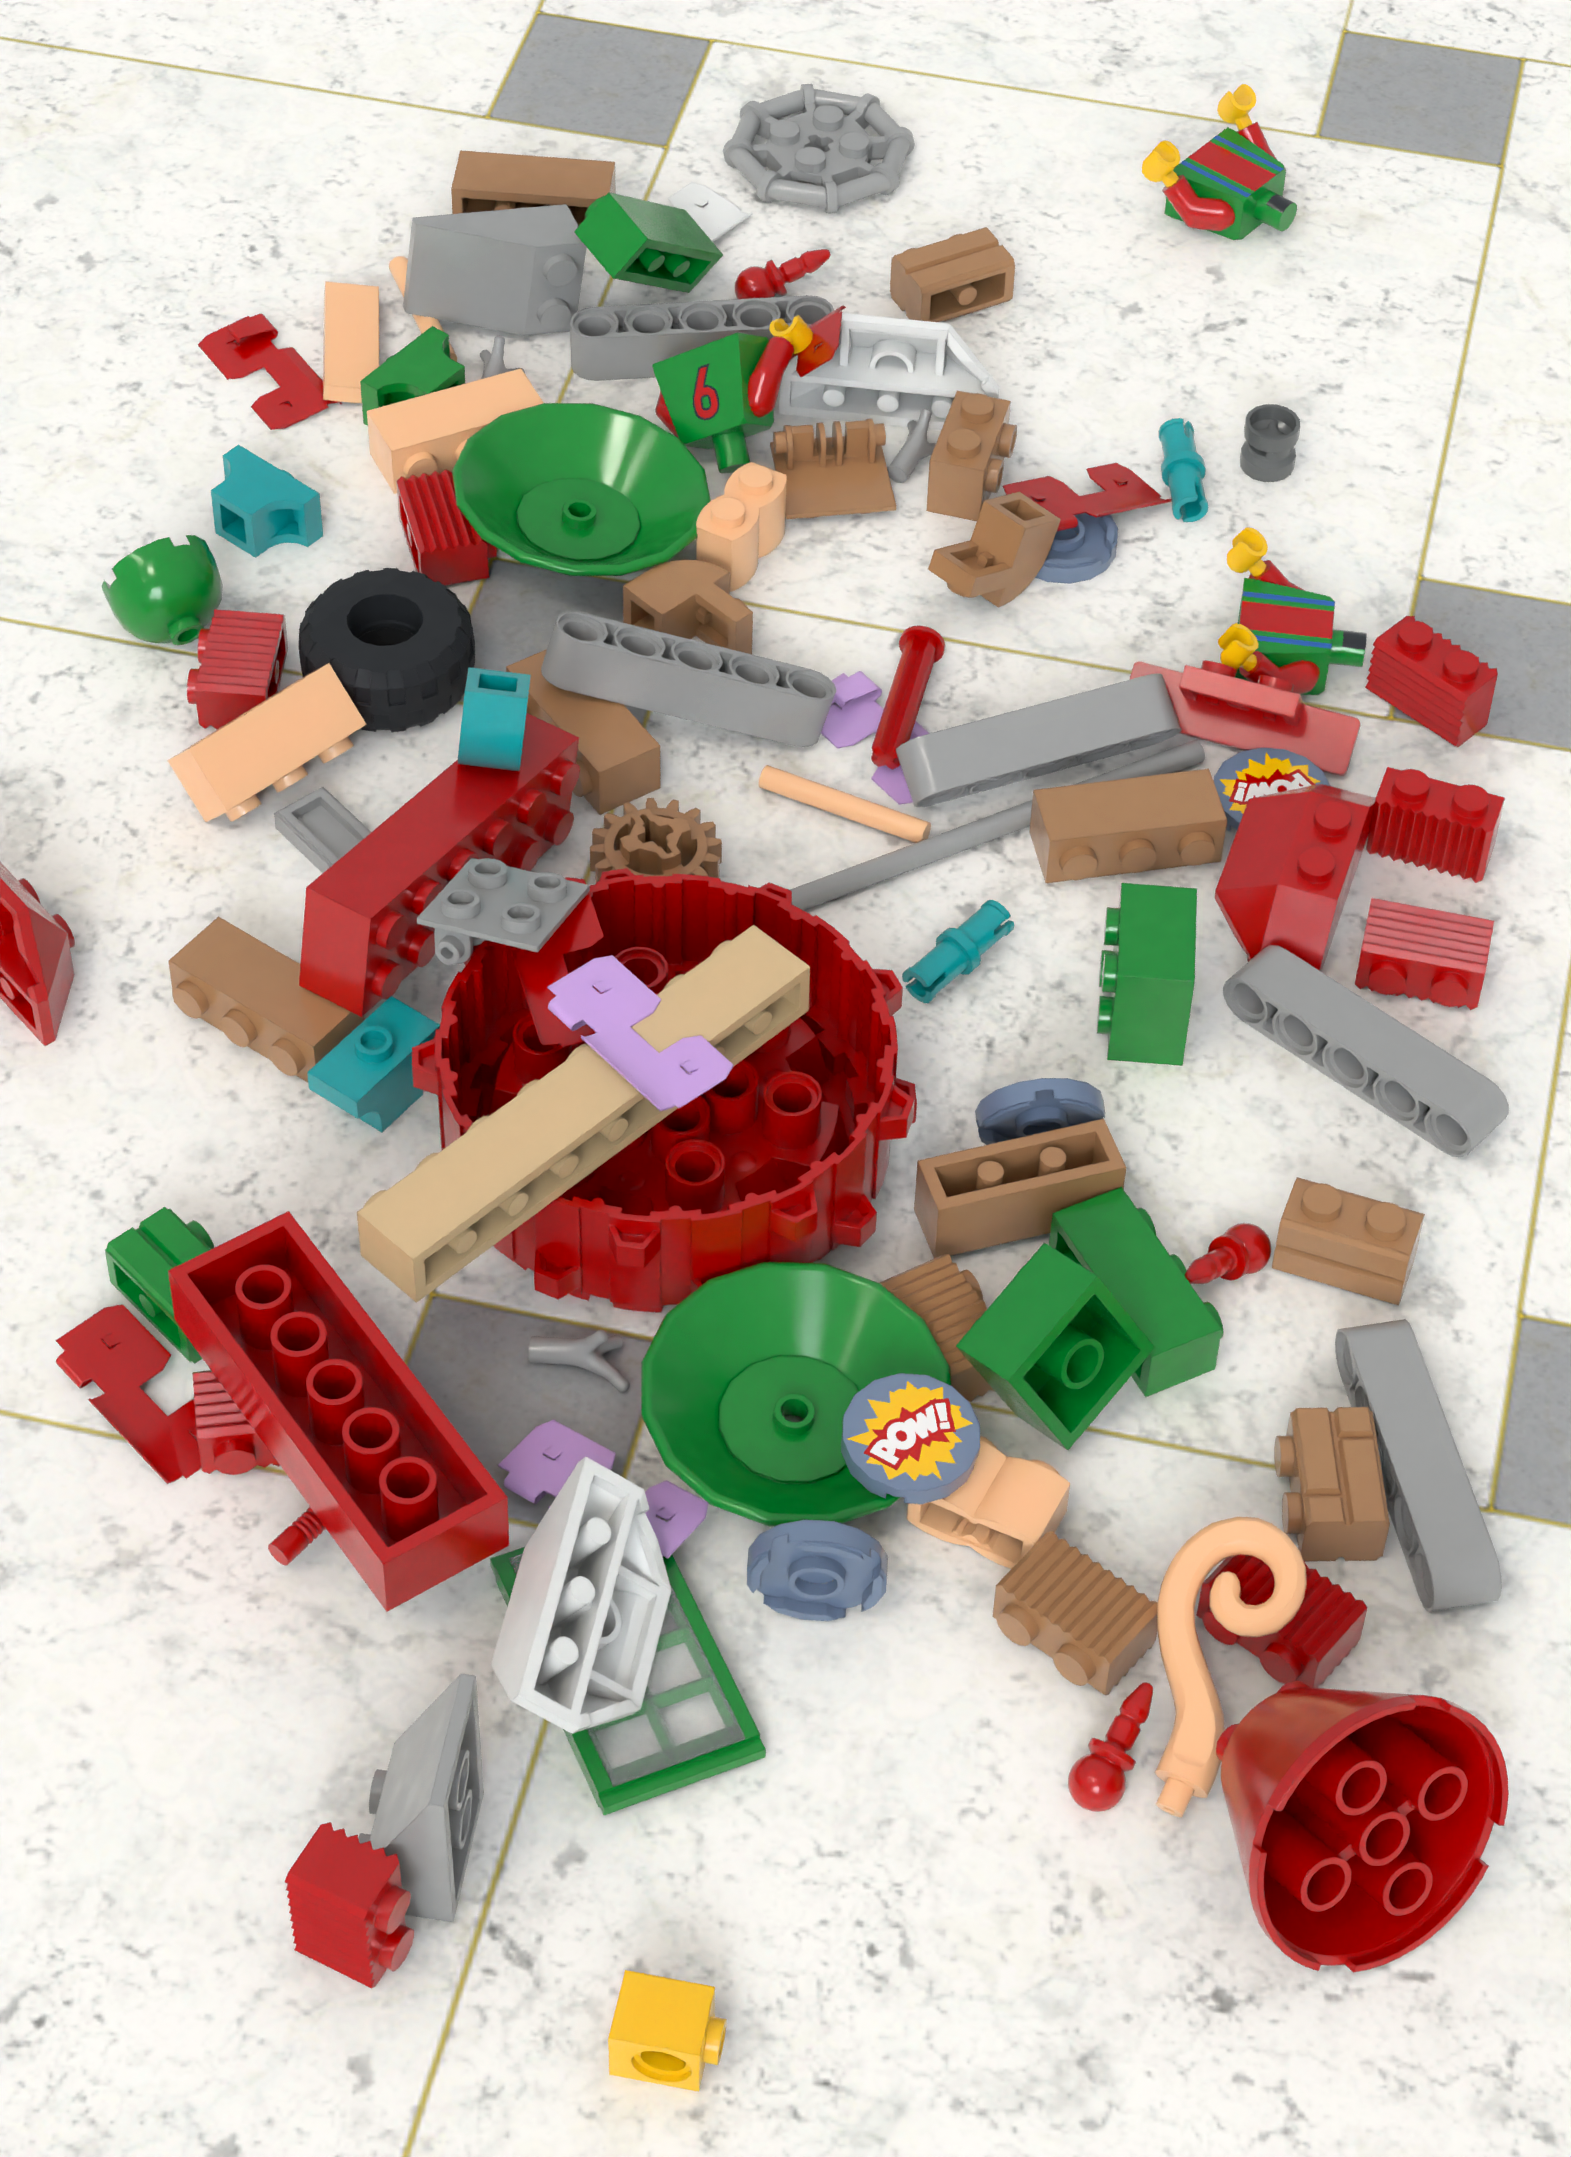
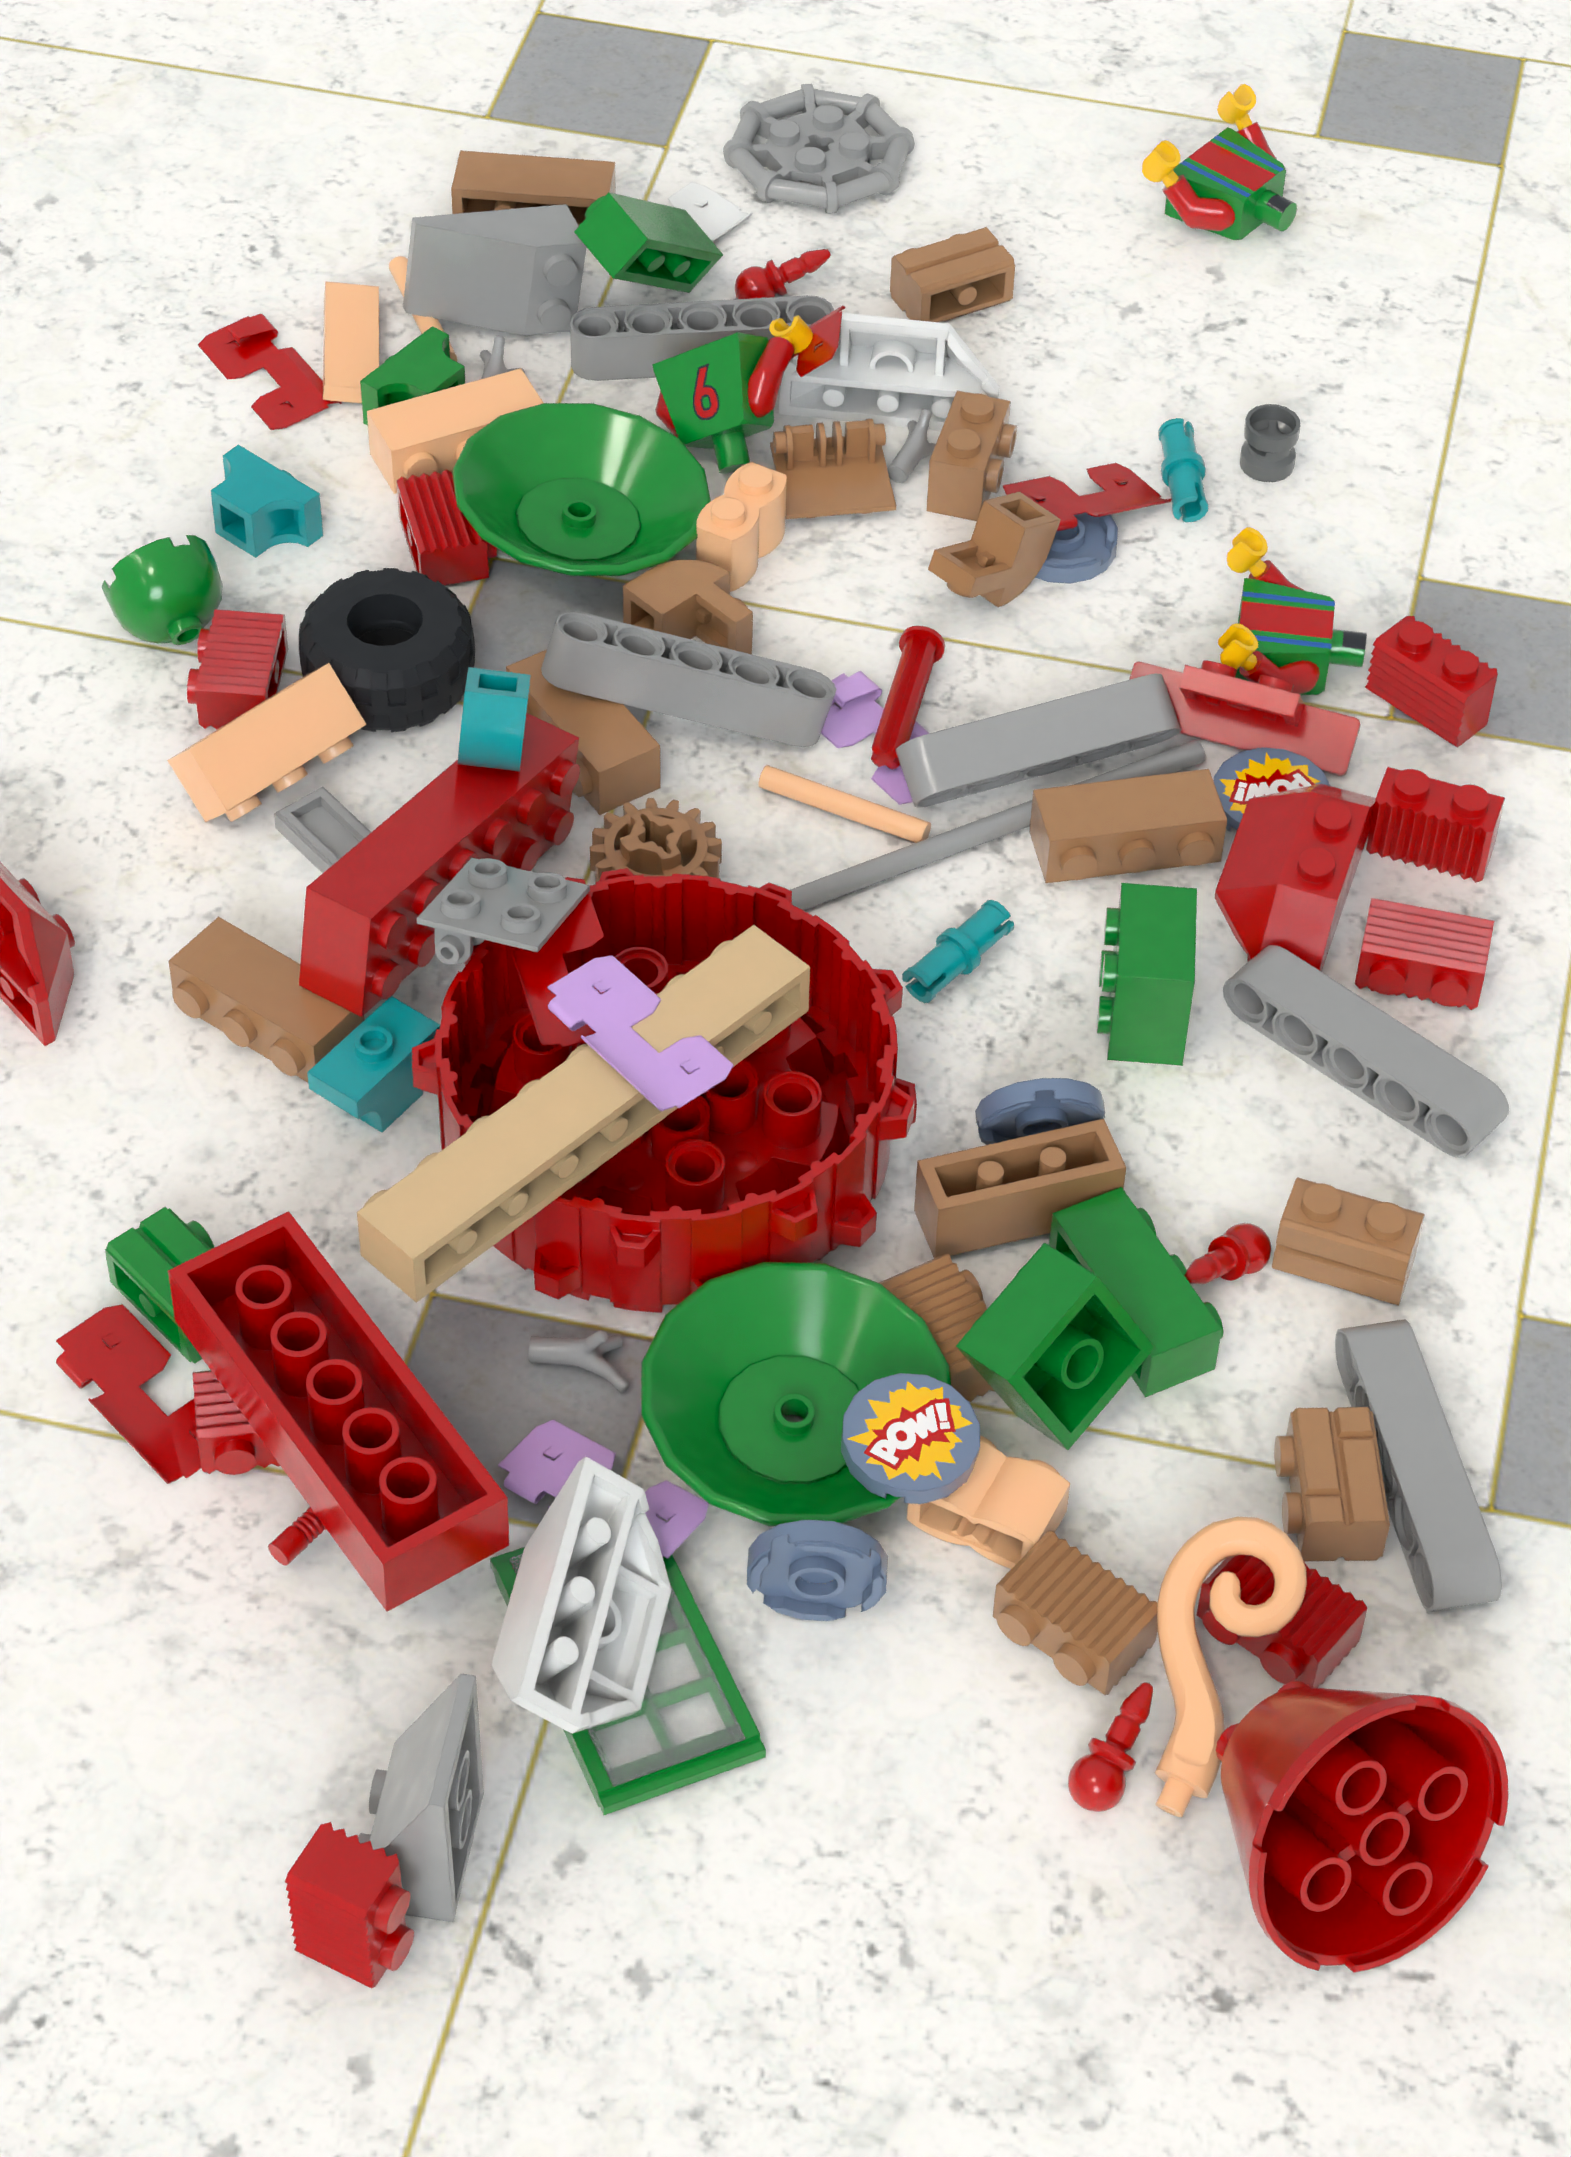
yellow brick [608,1970,727,2092] -> none

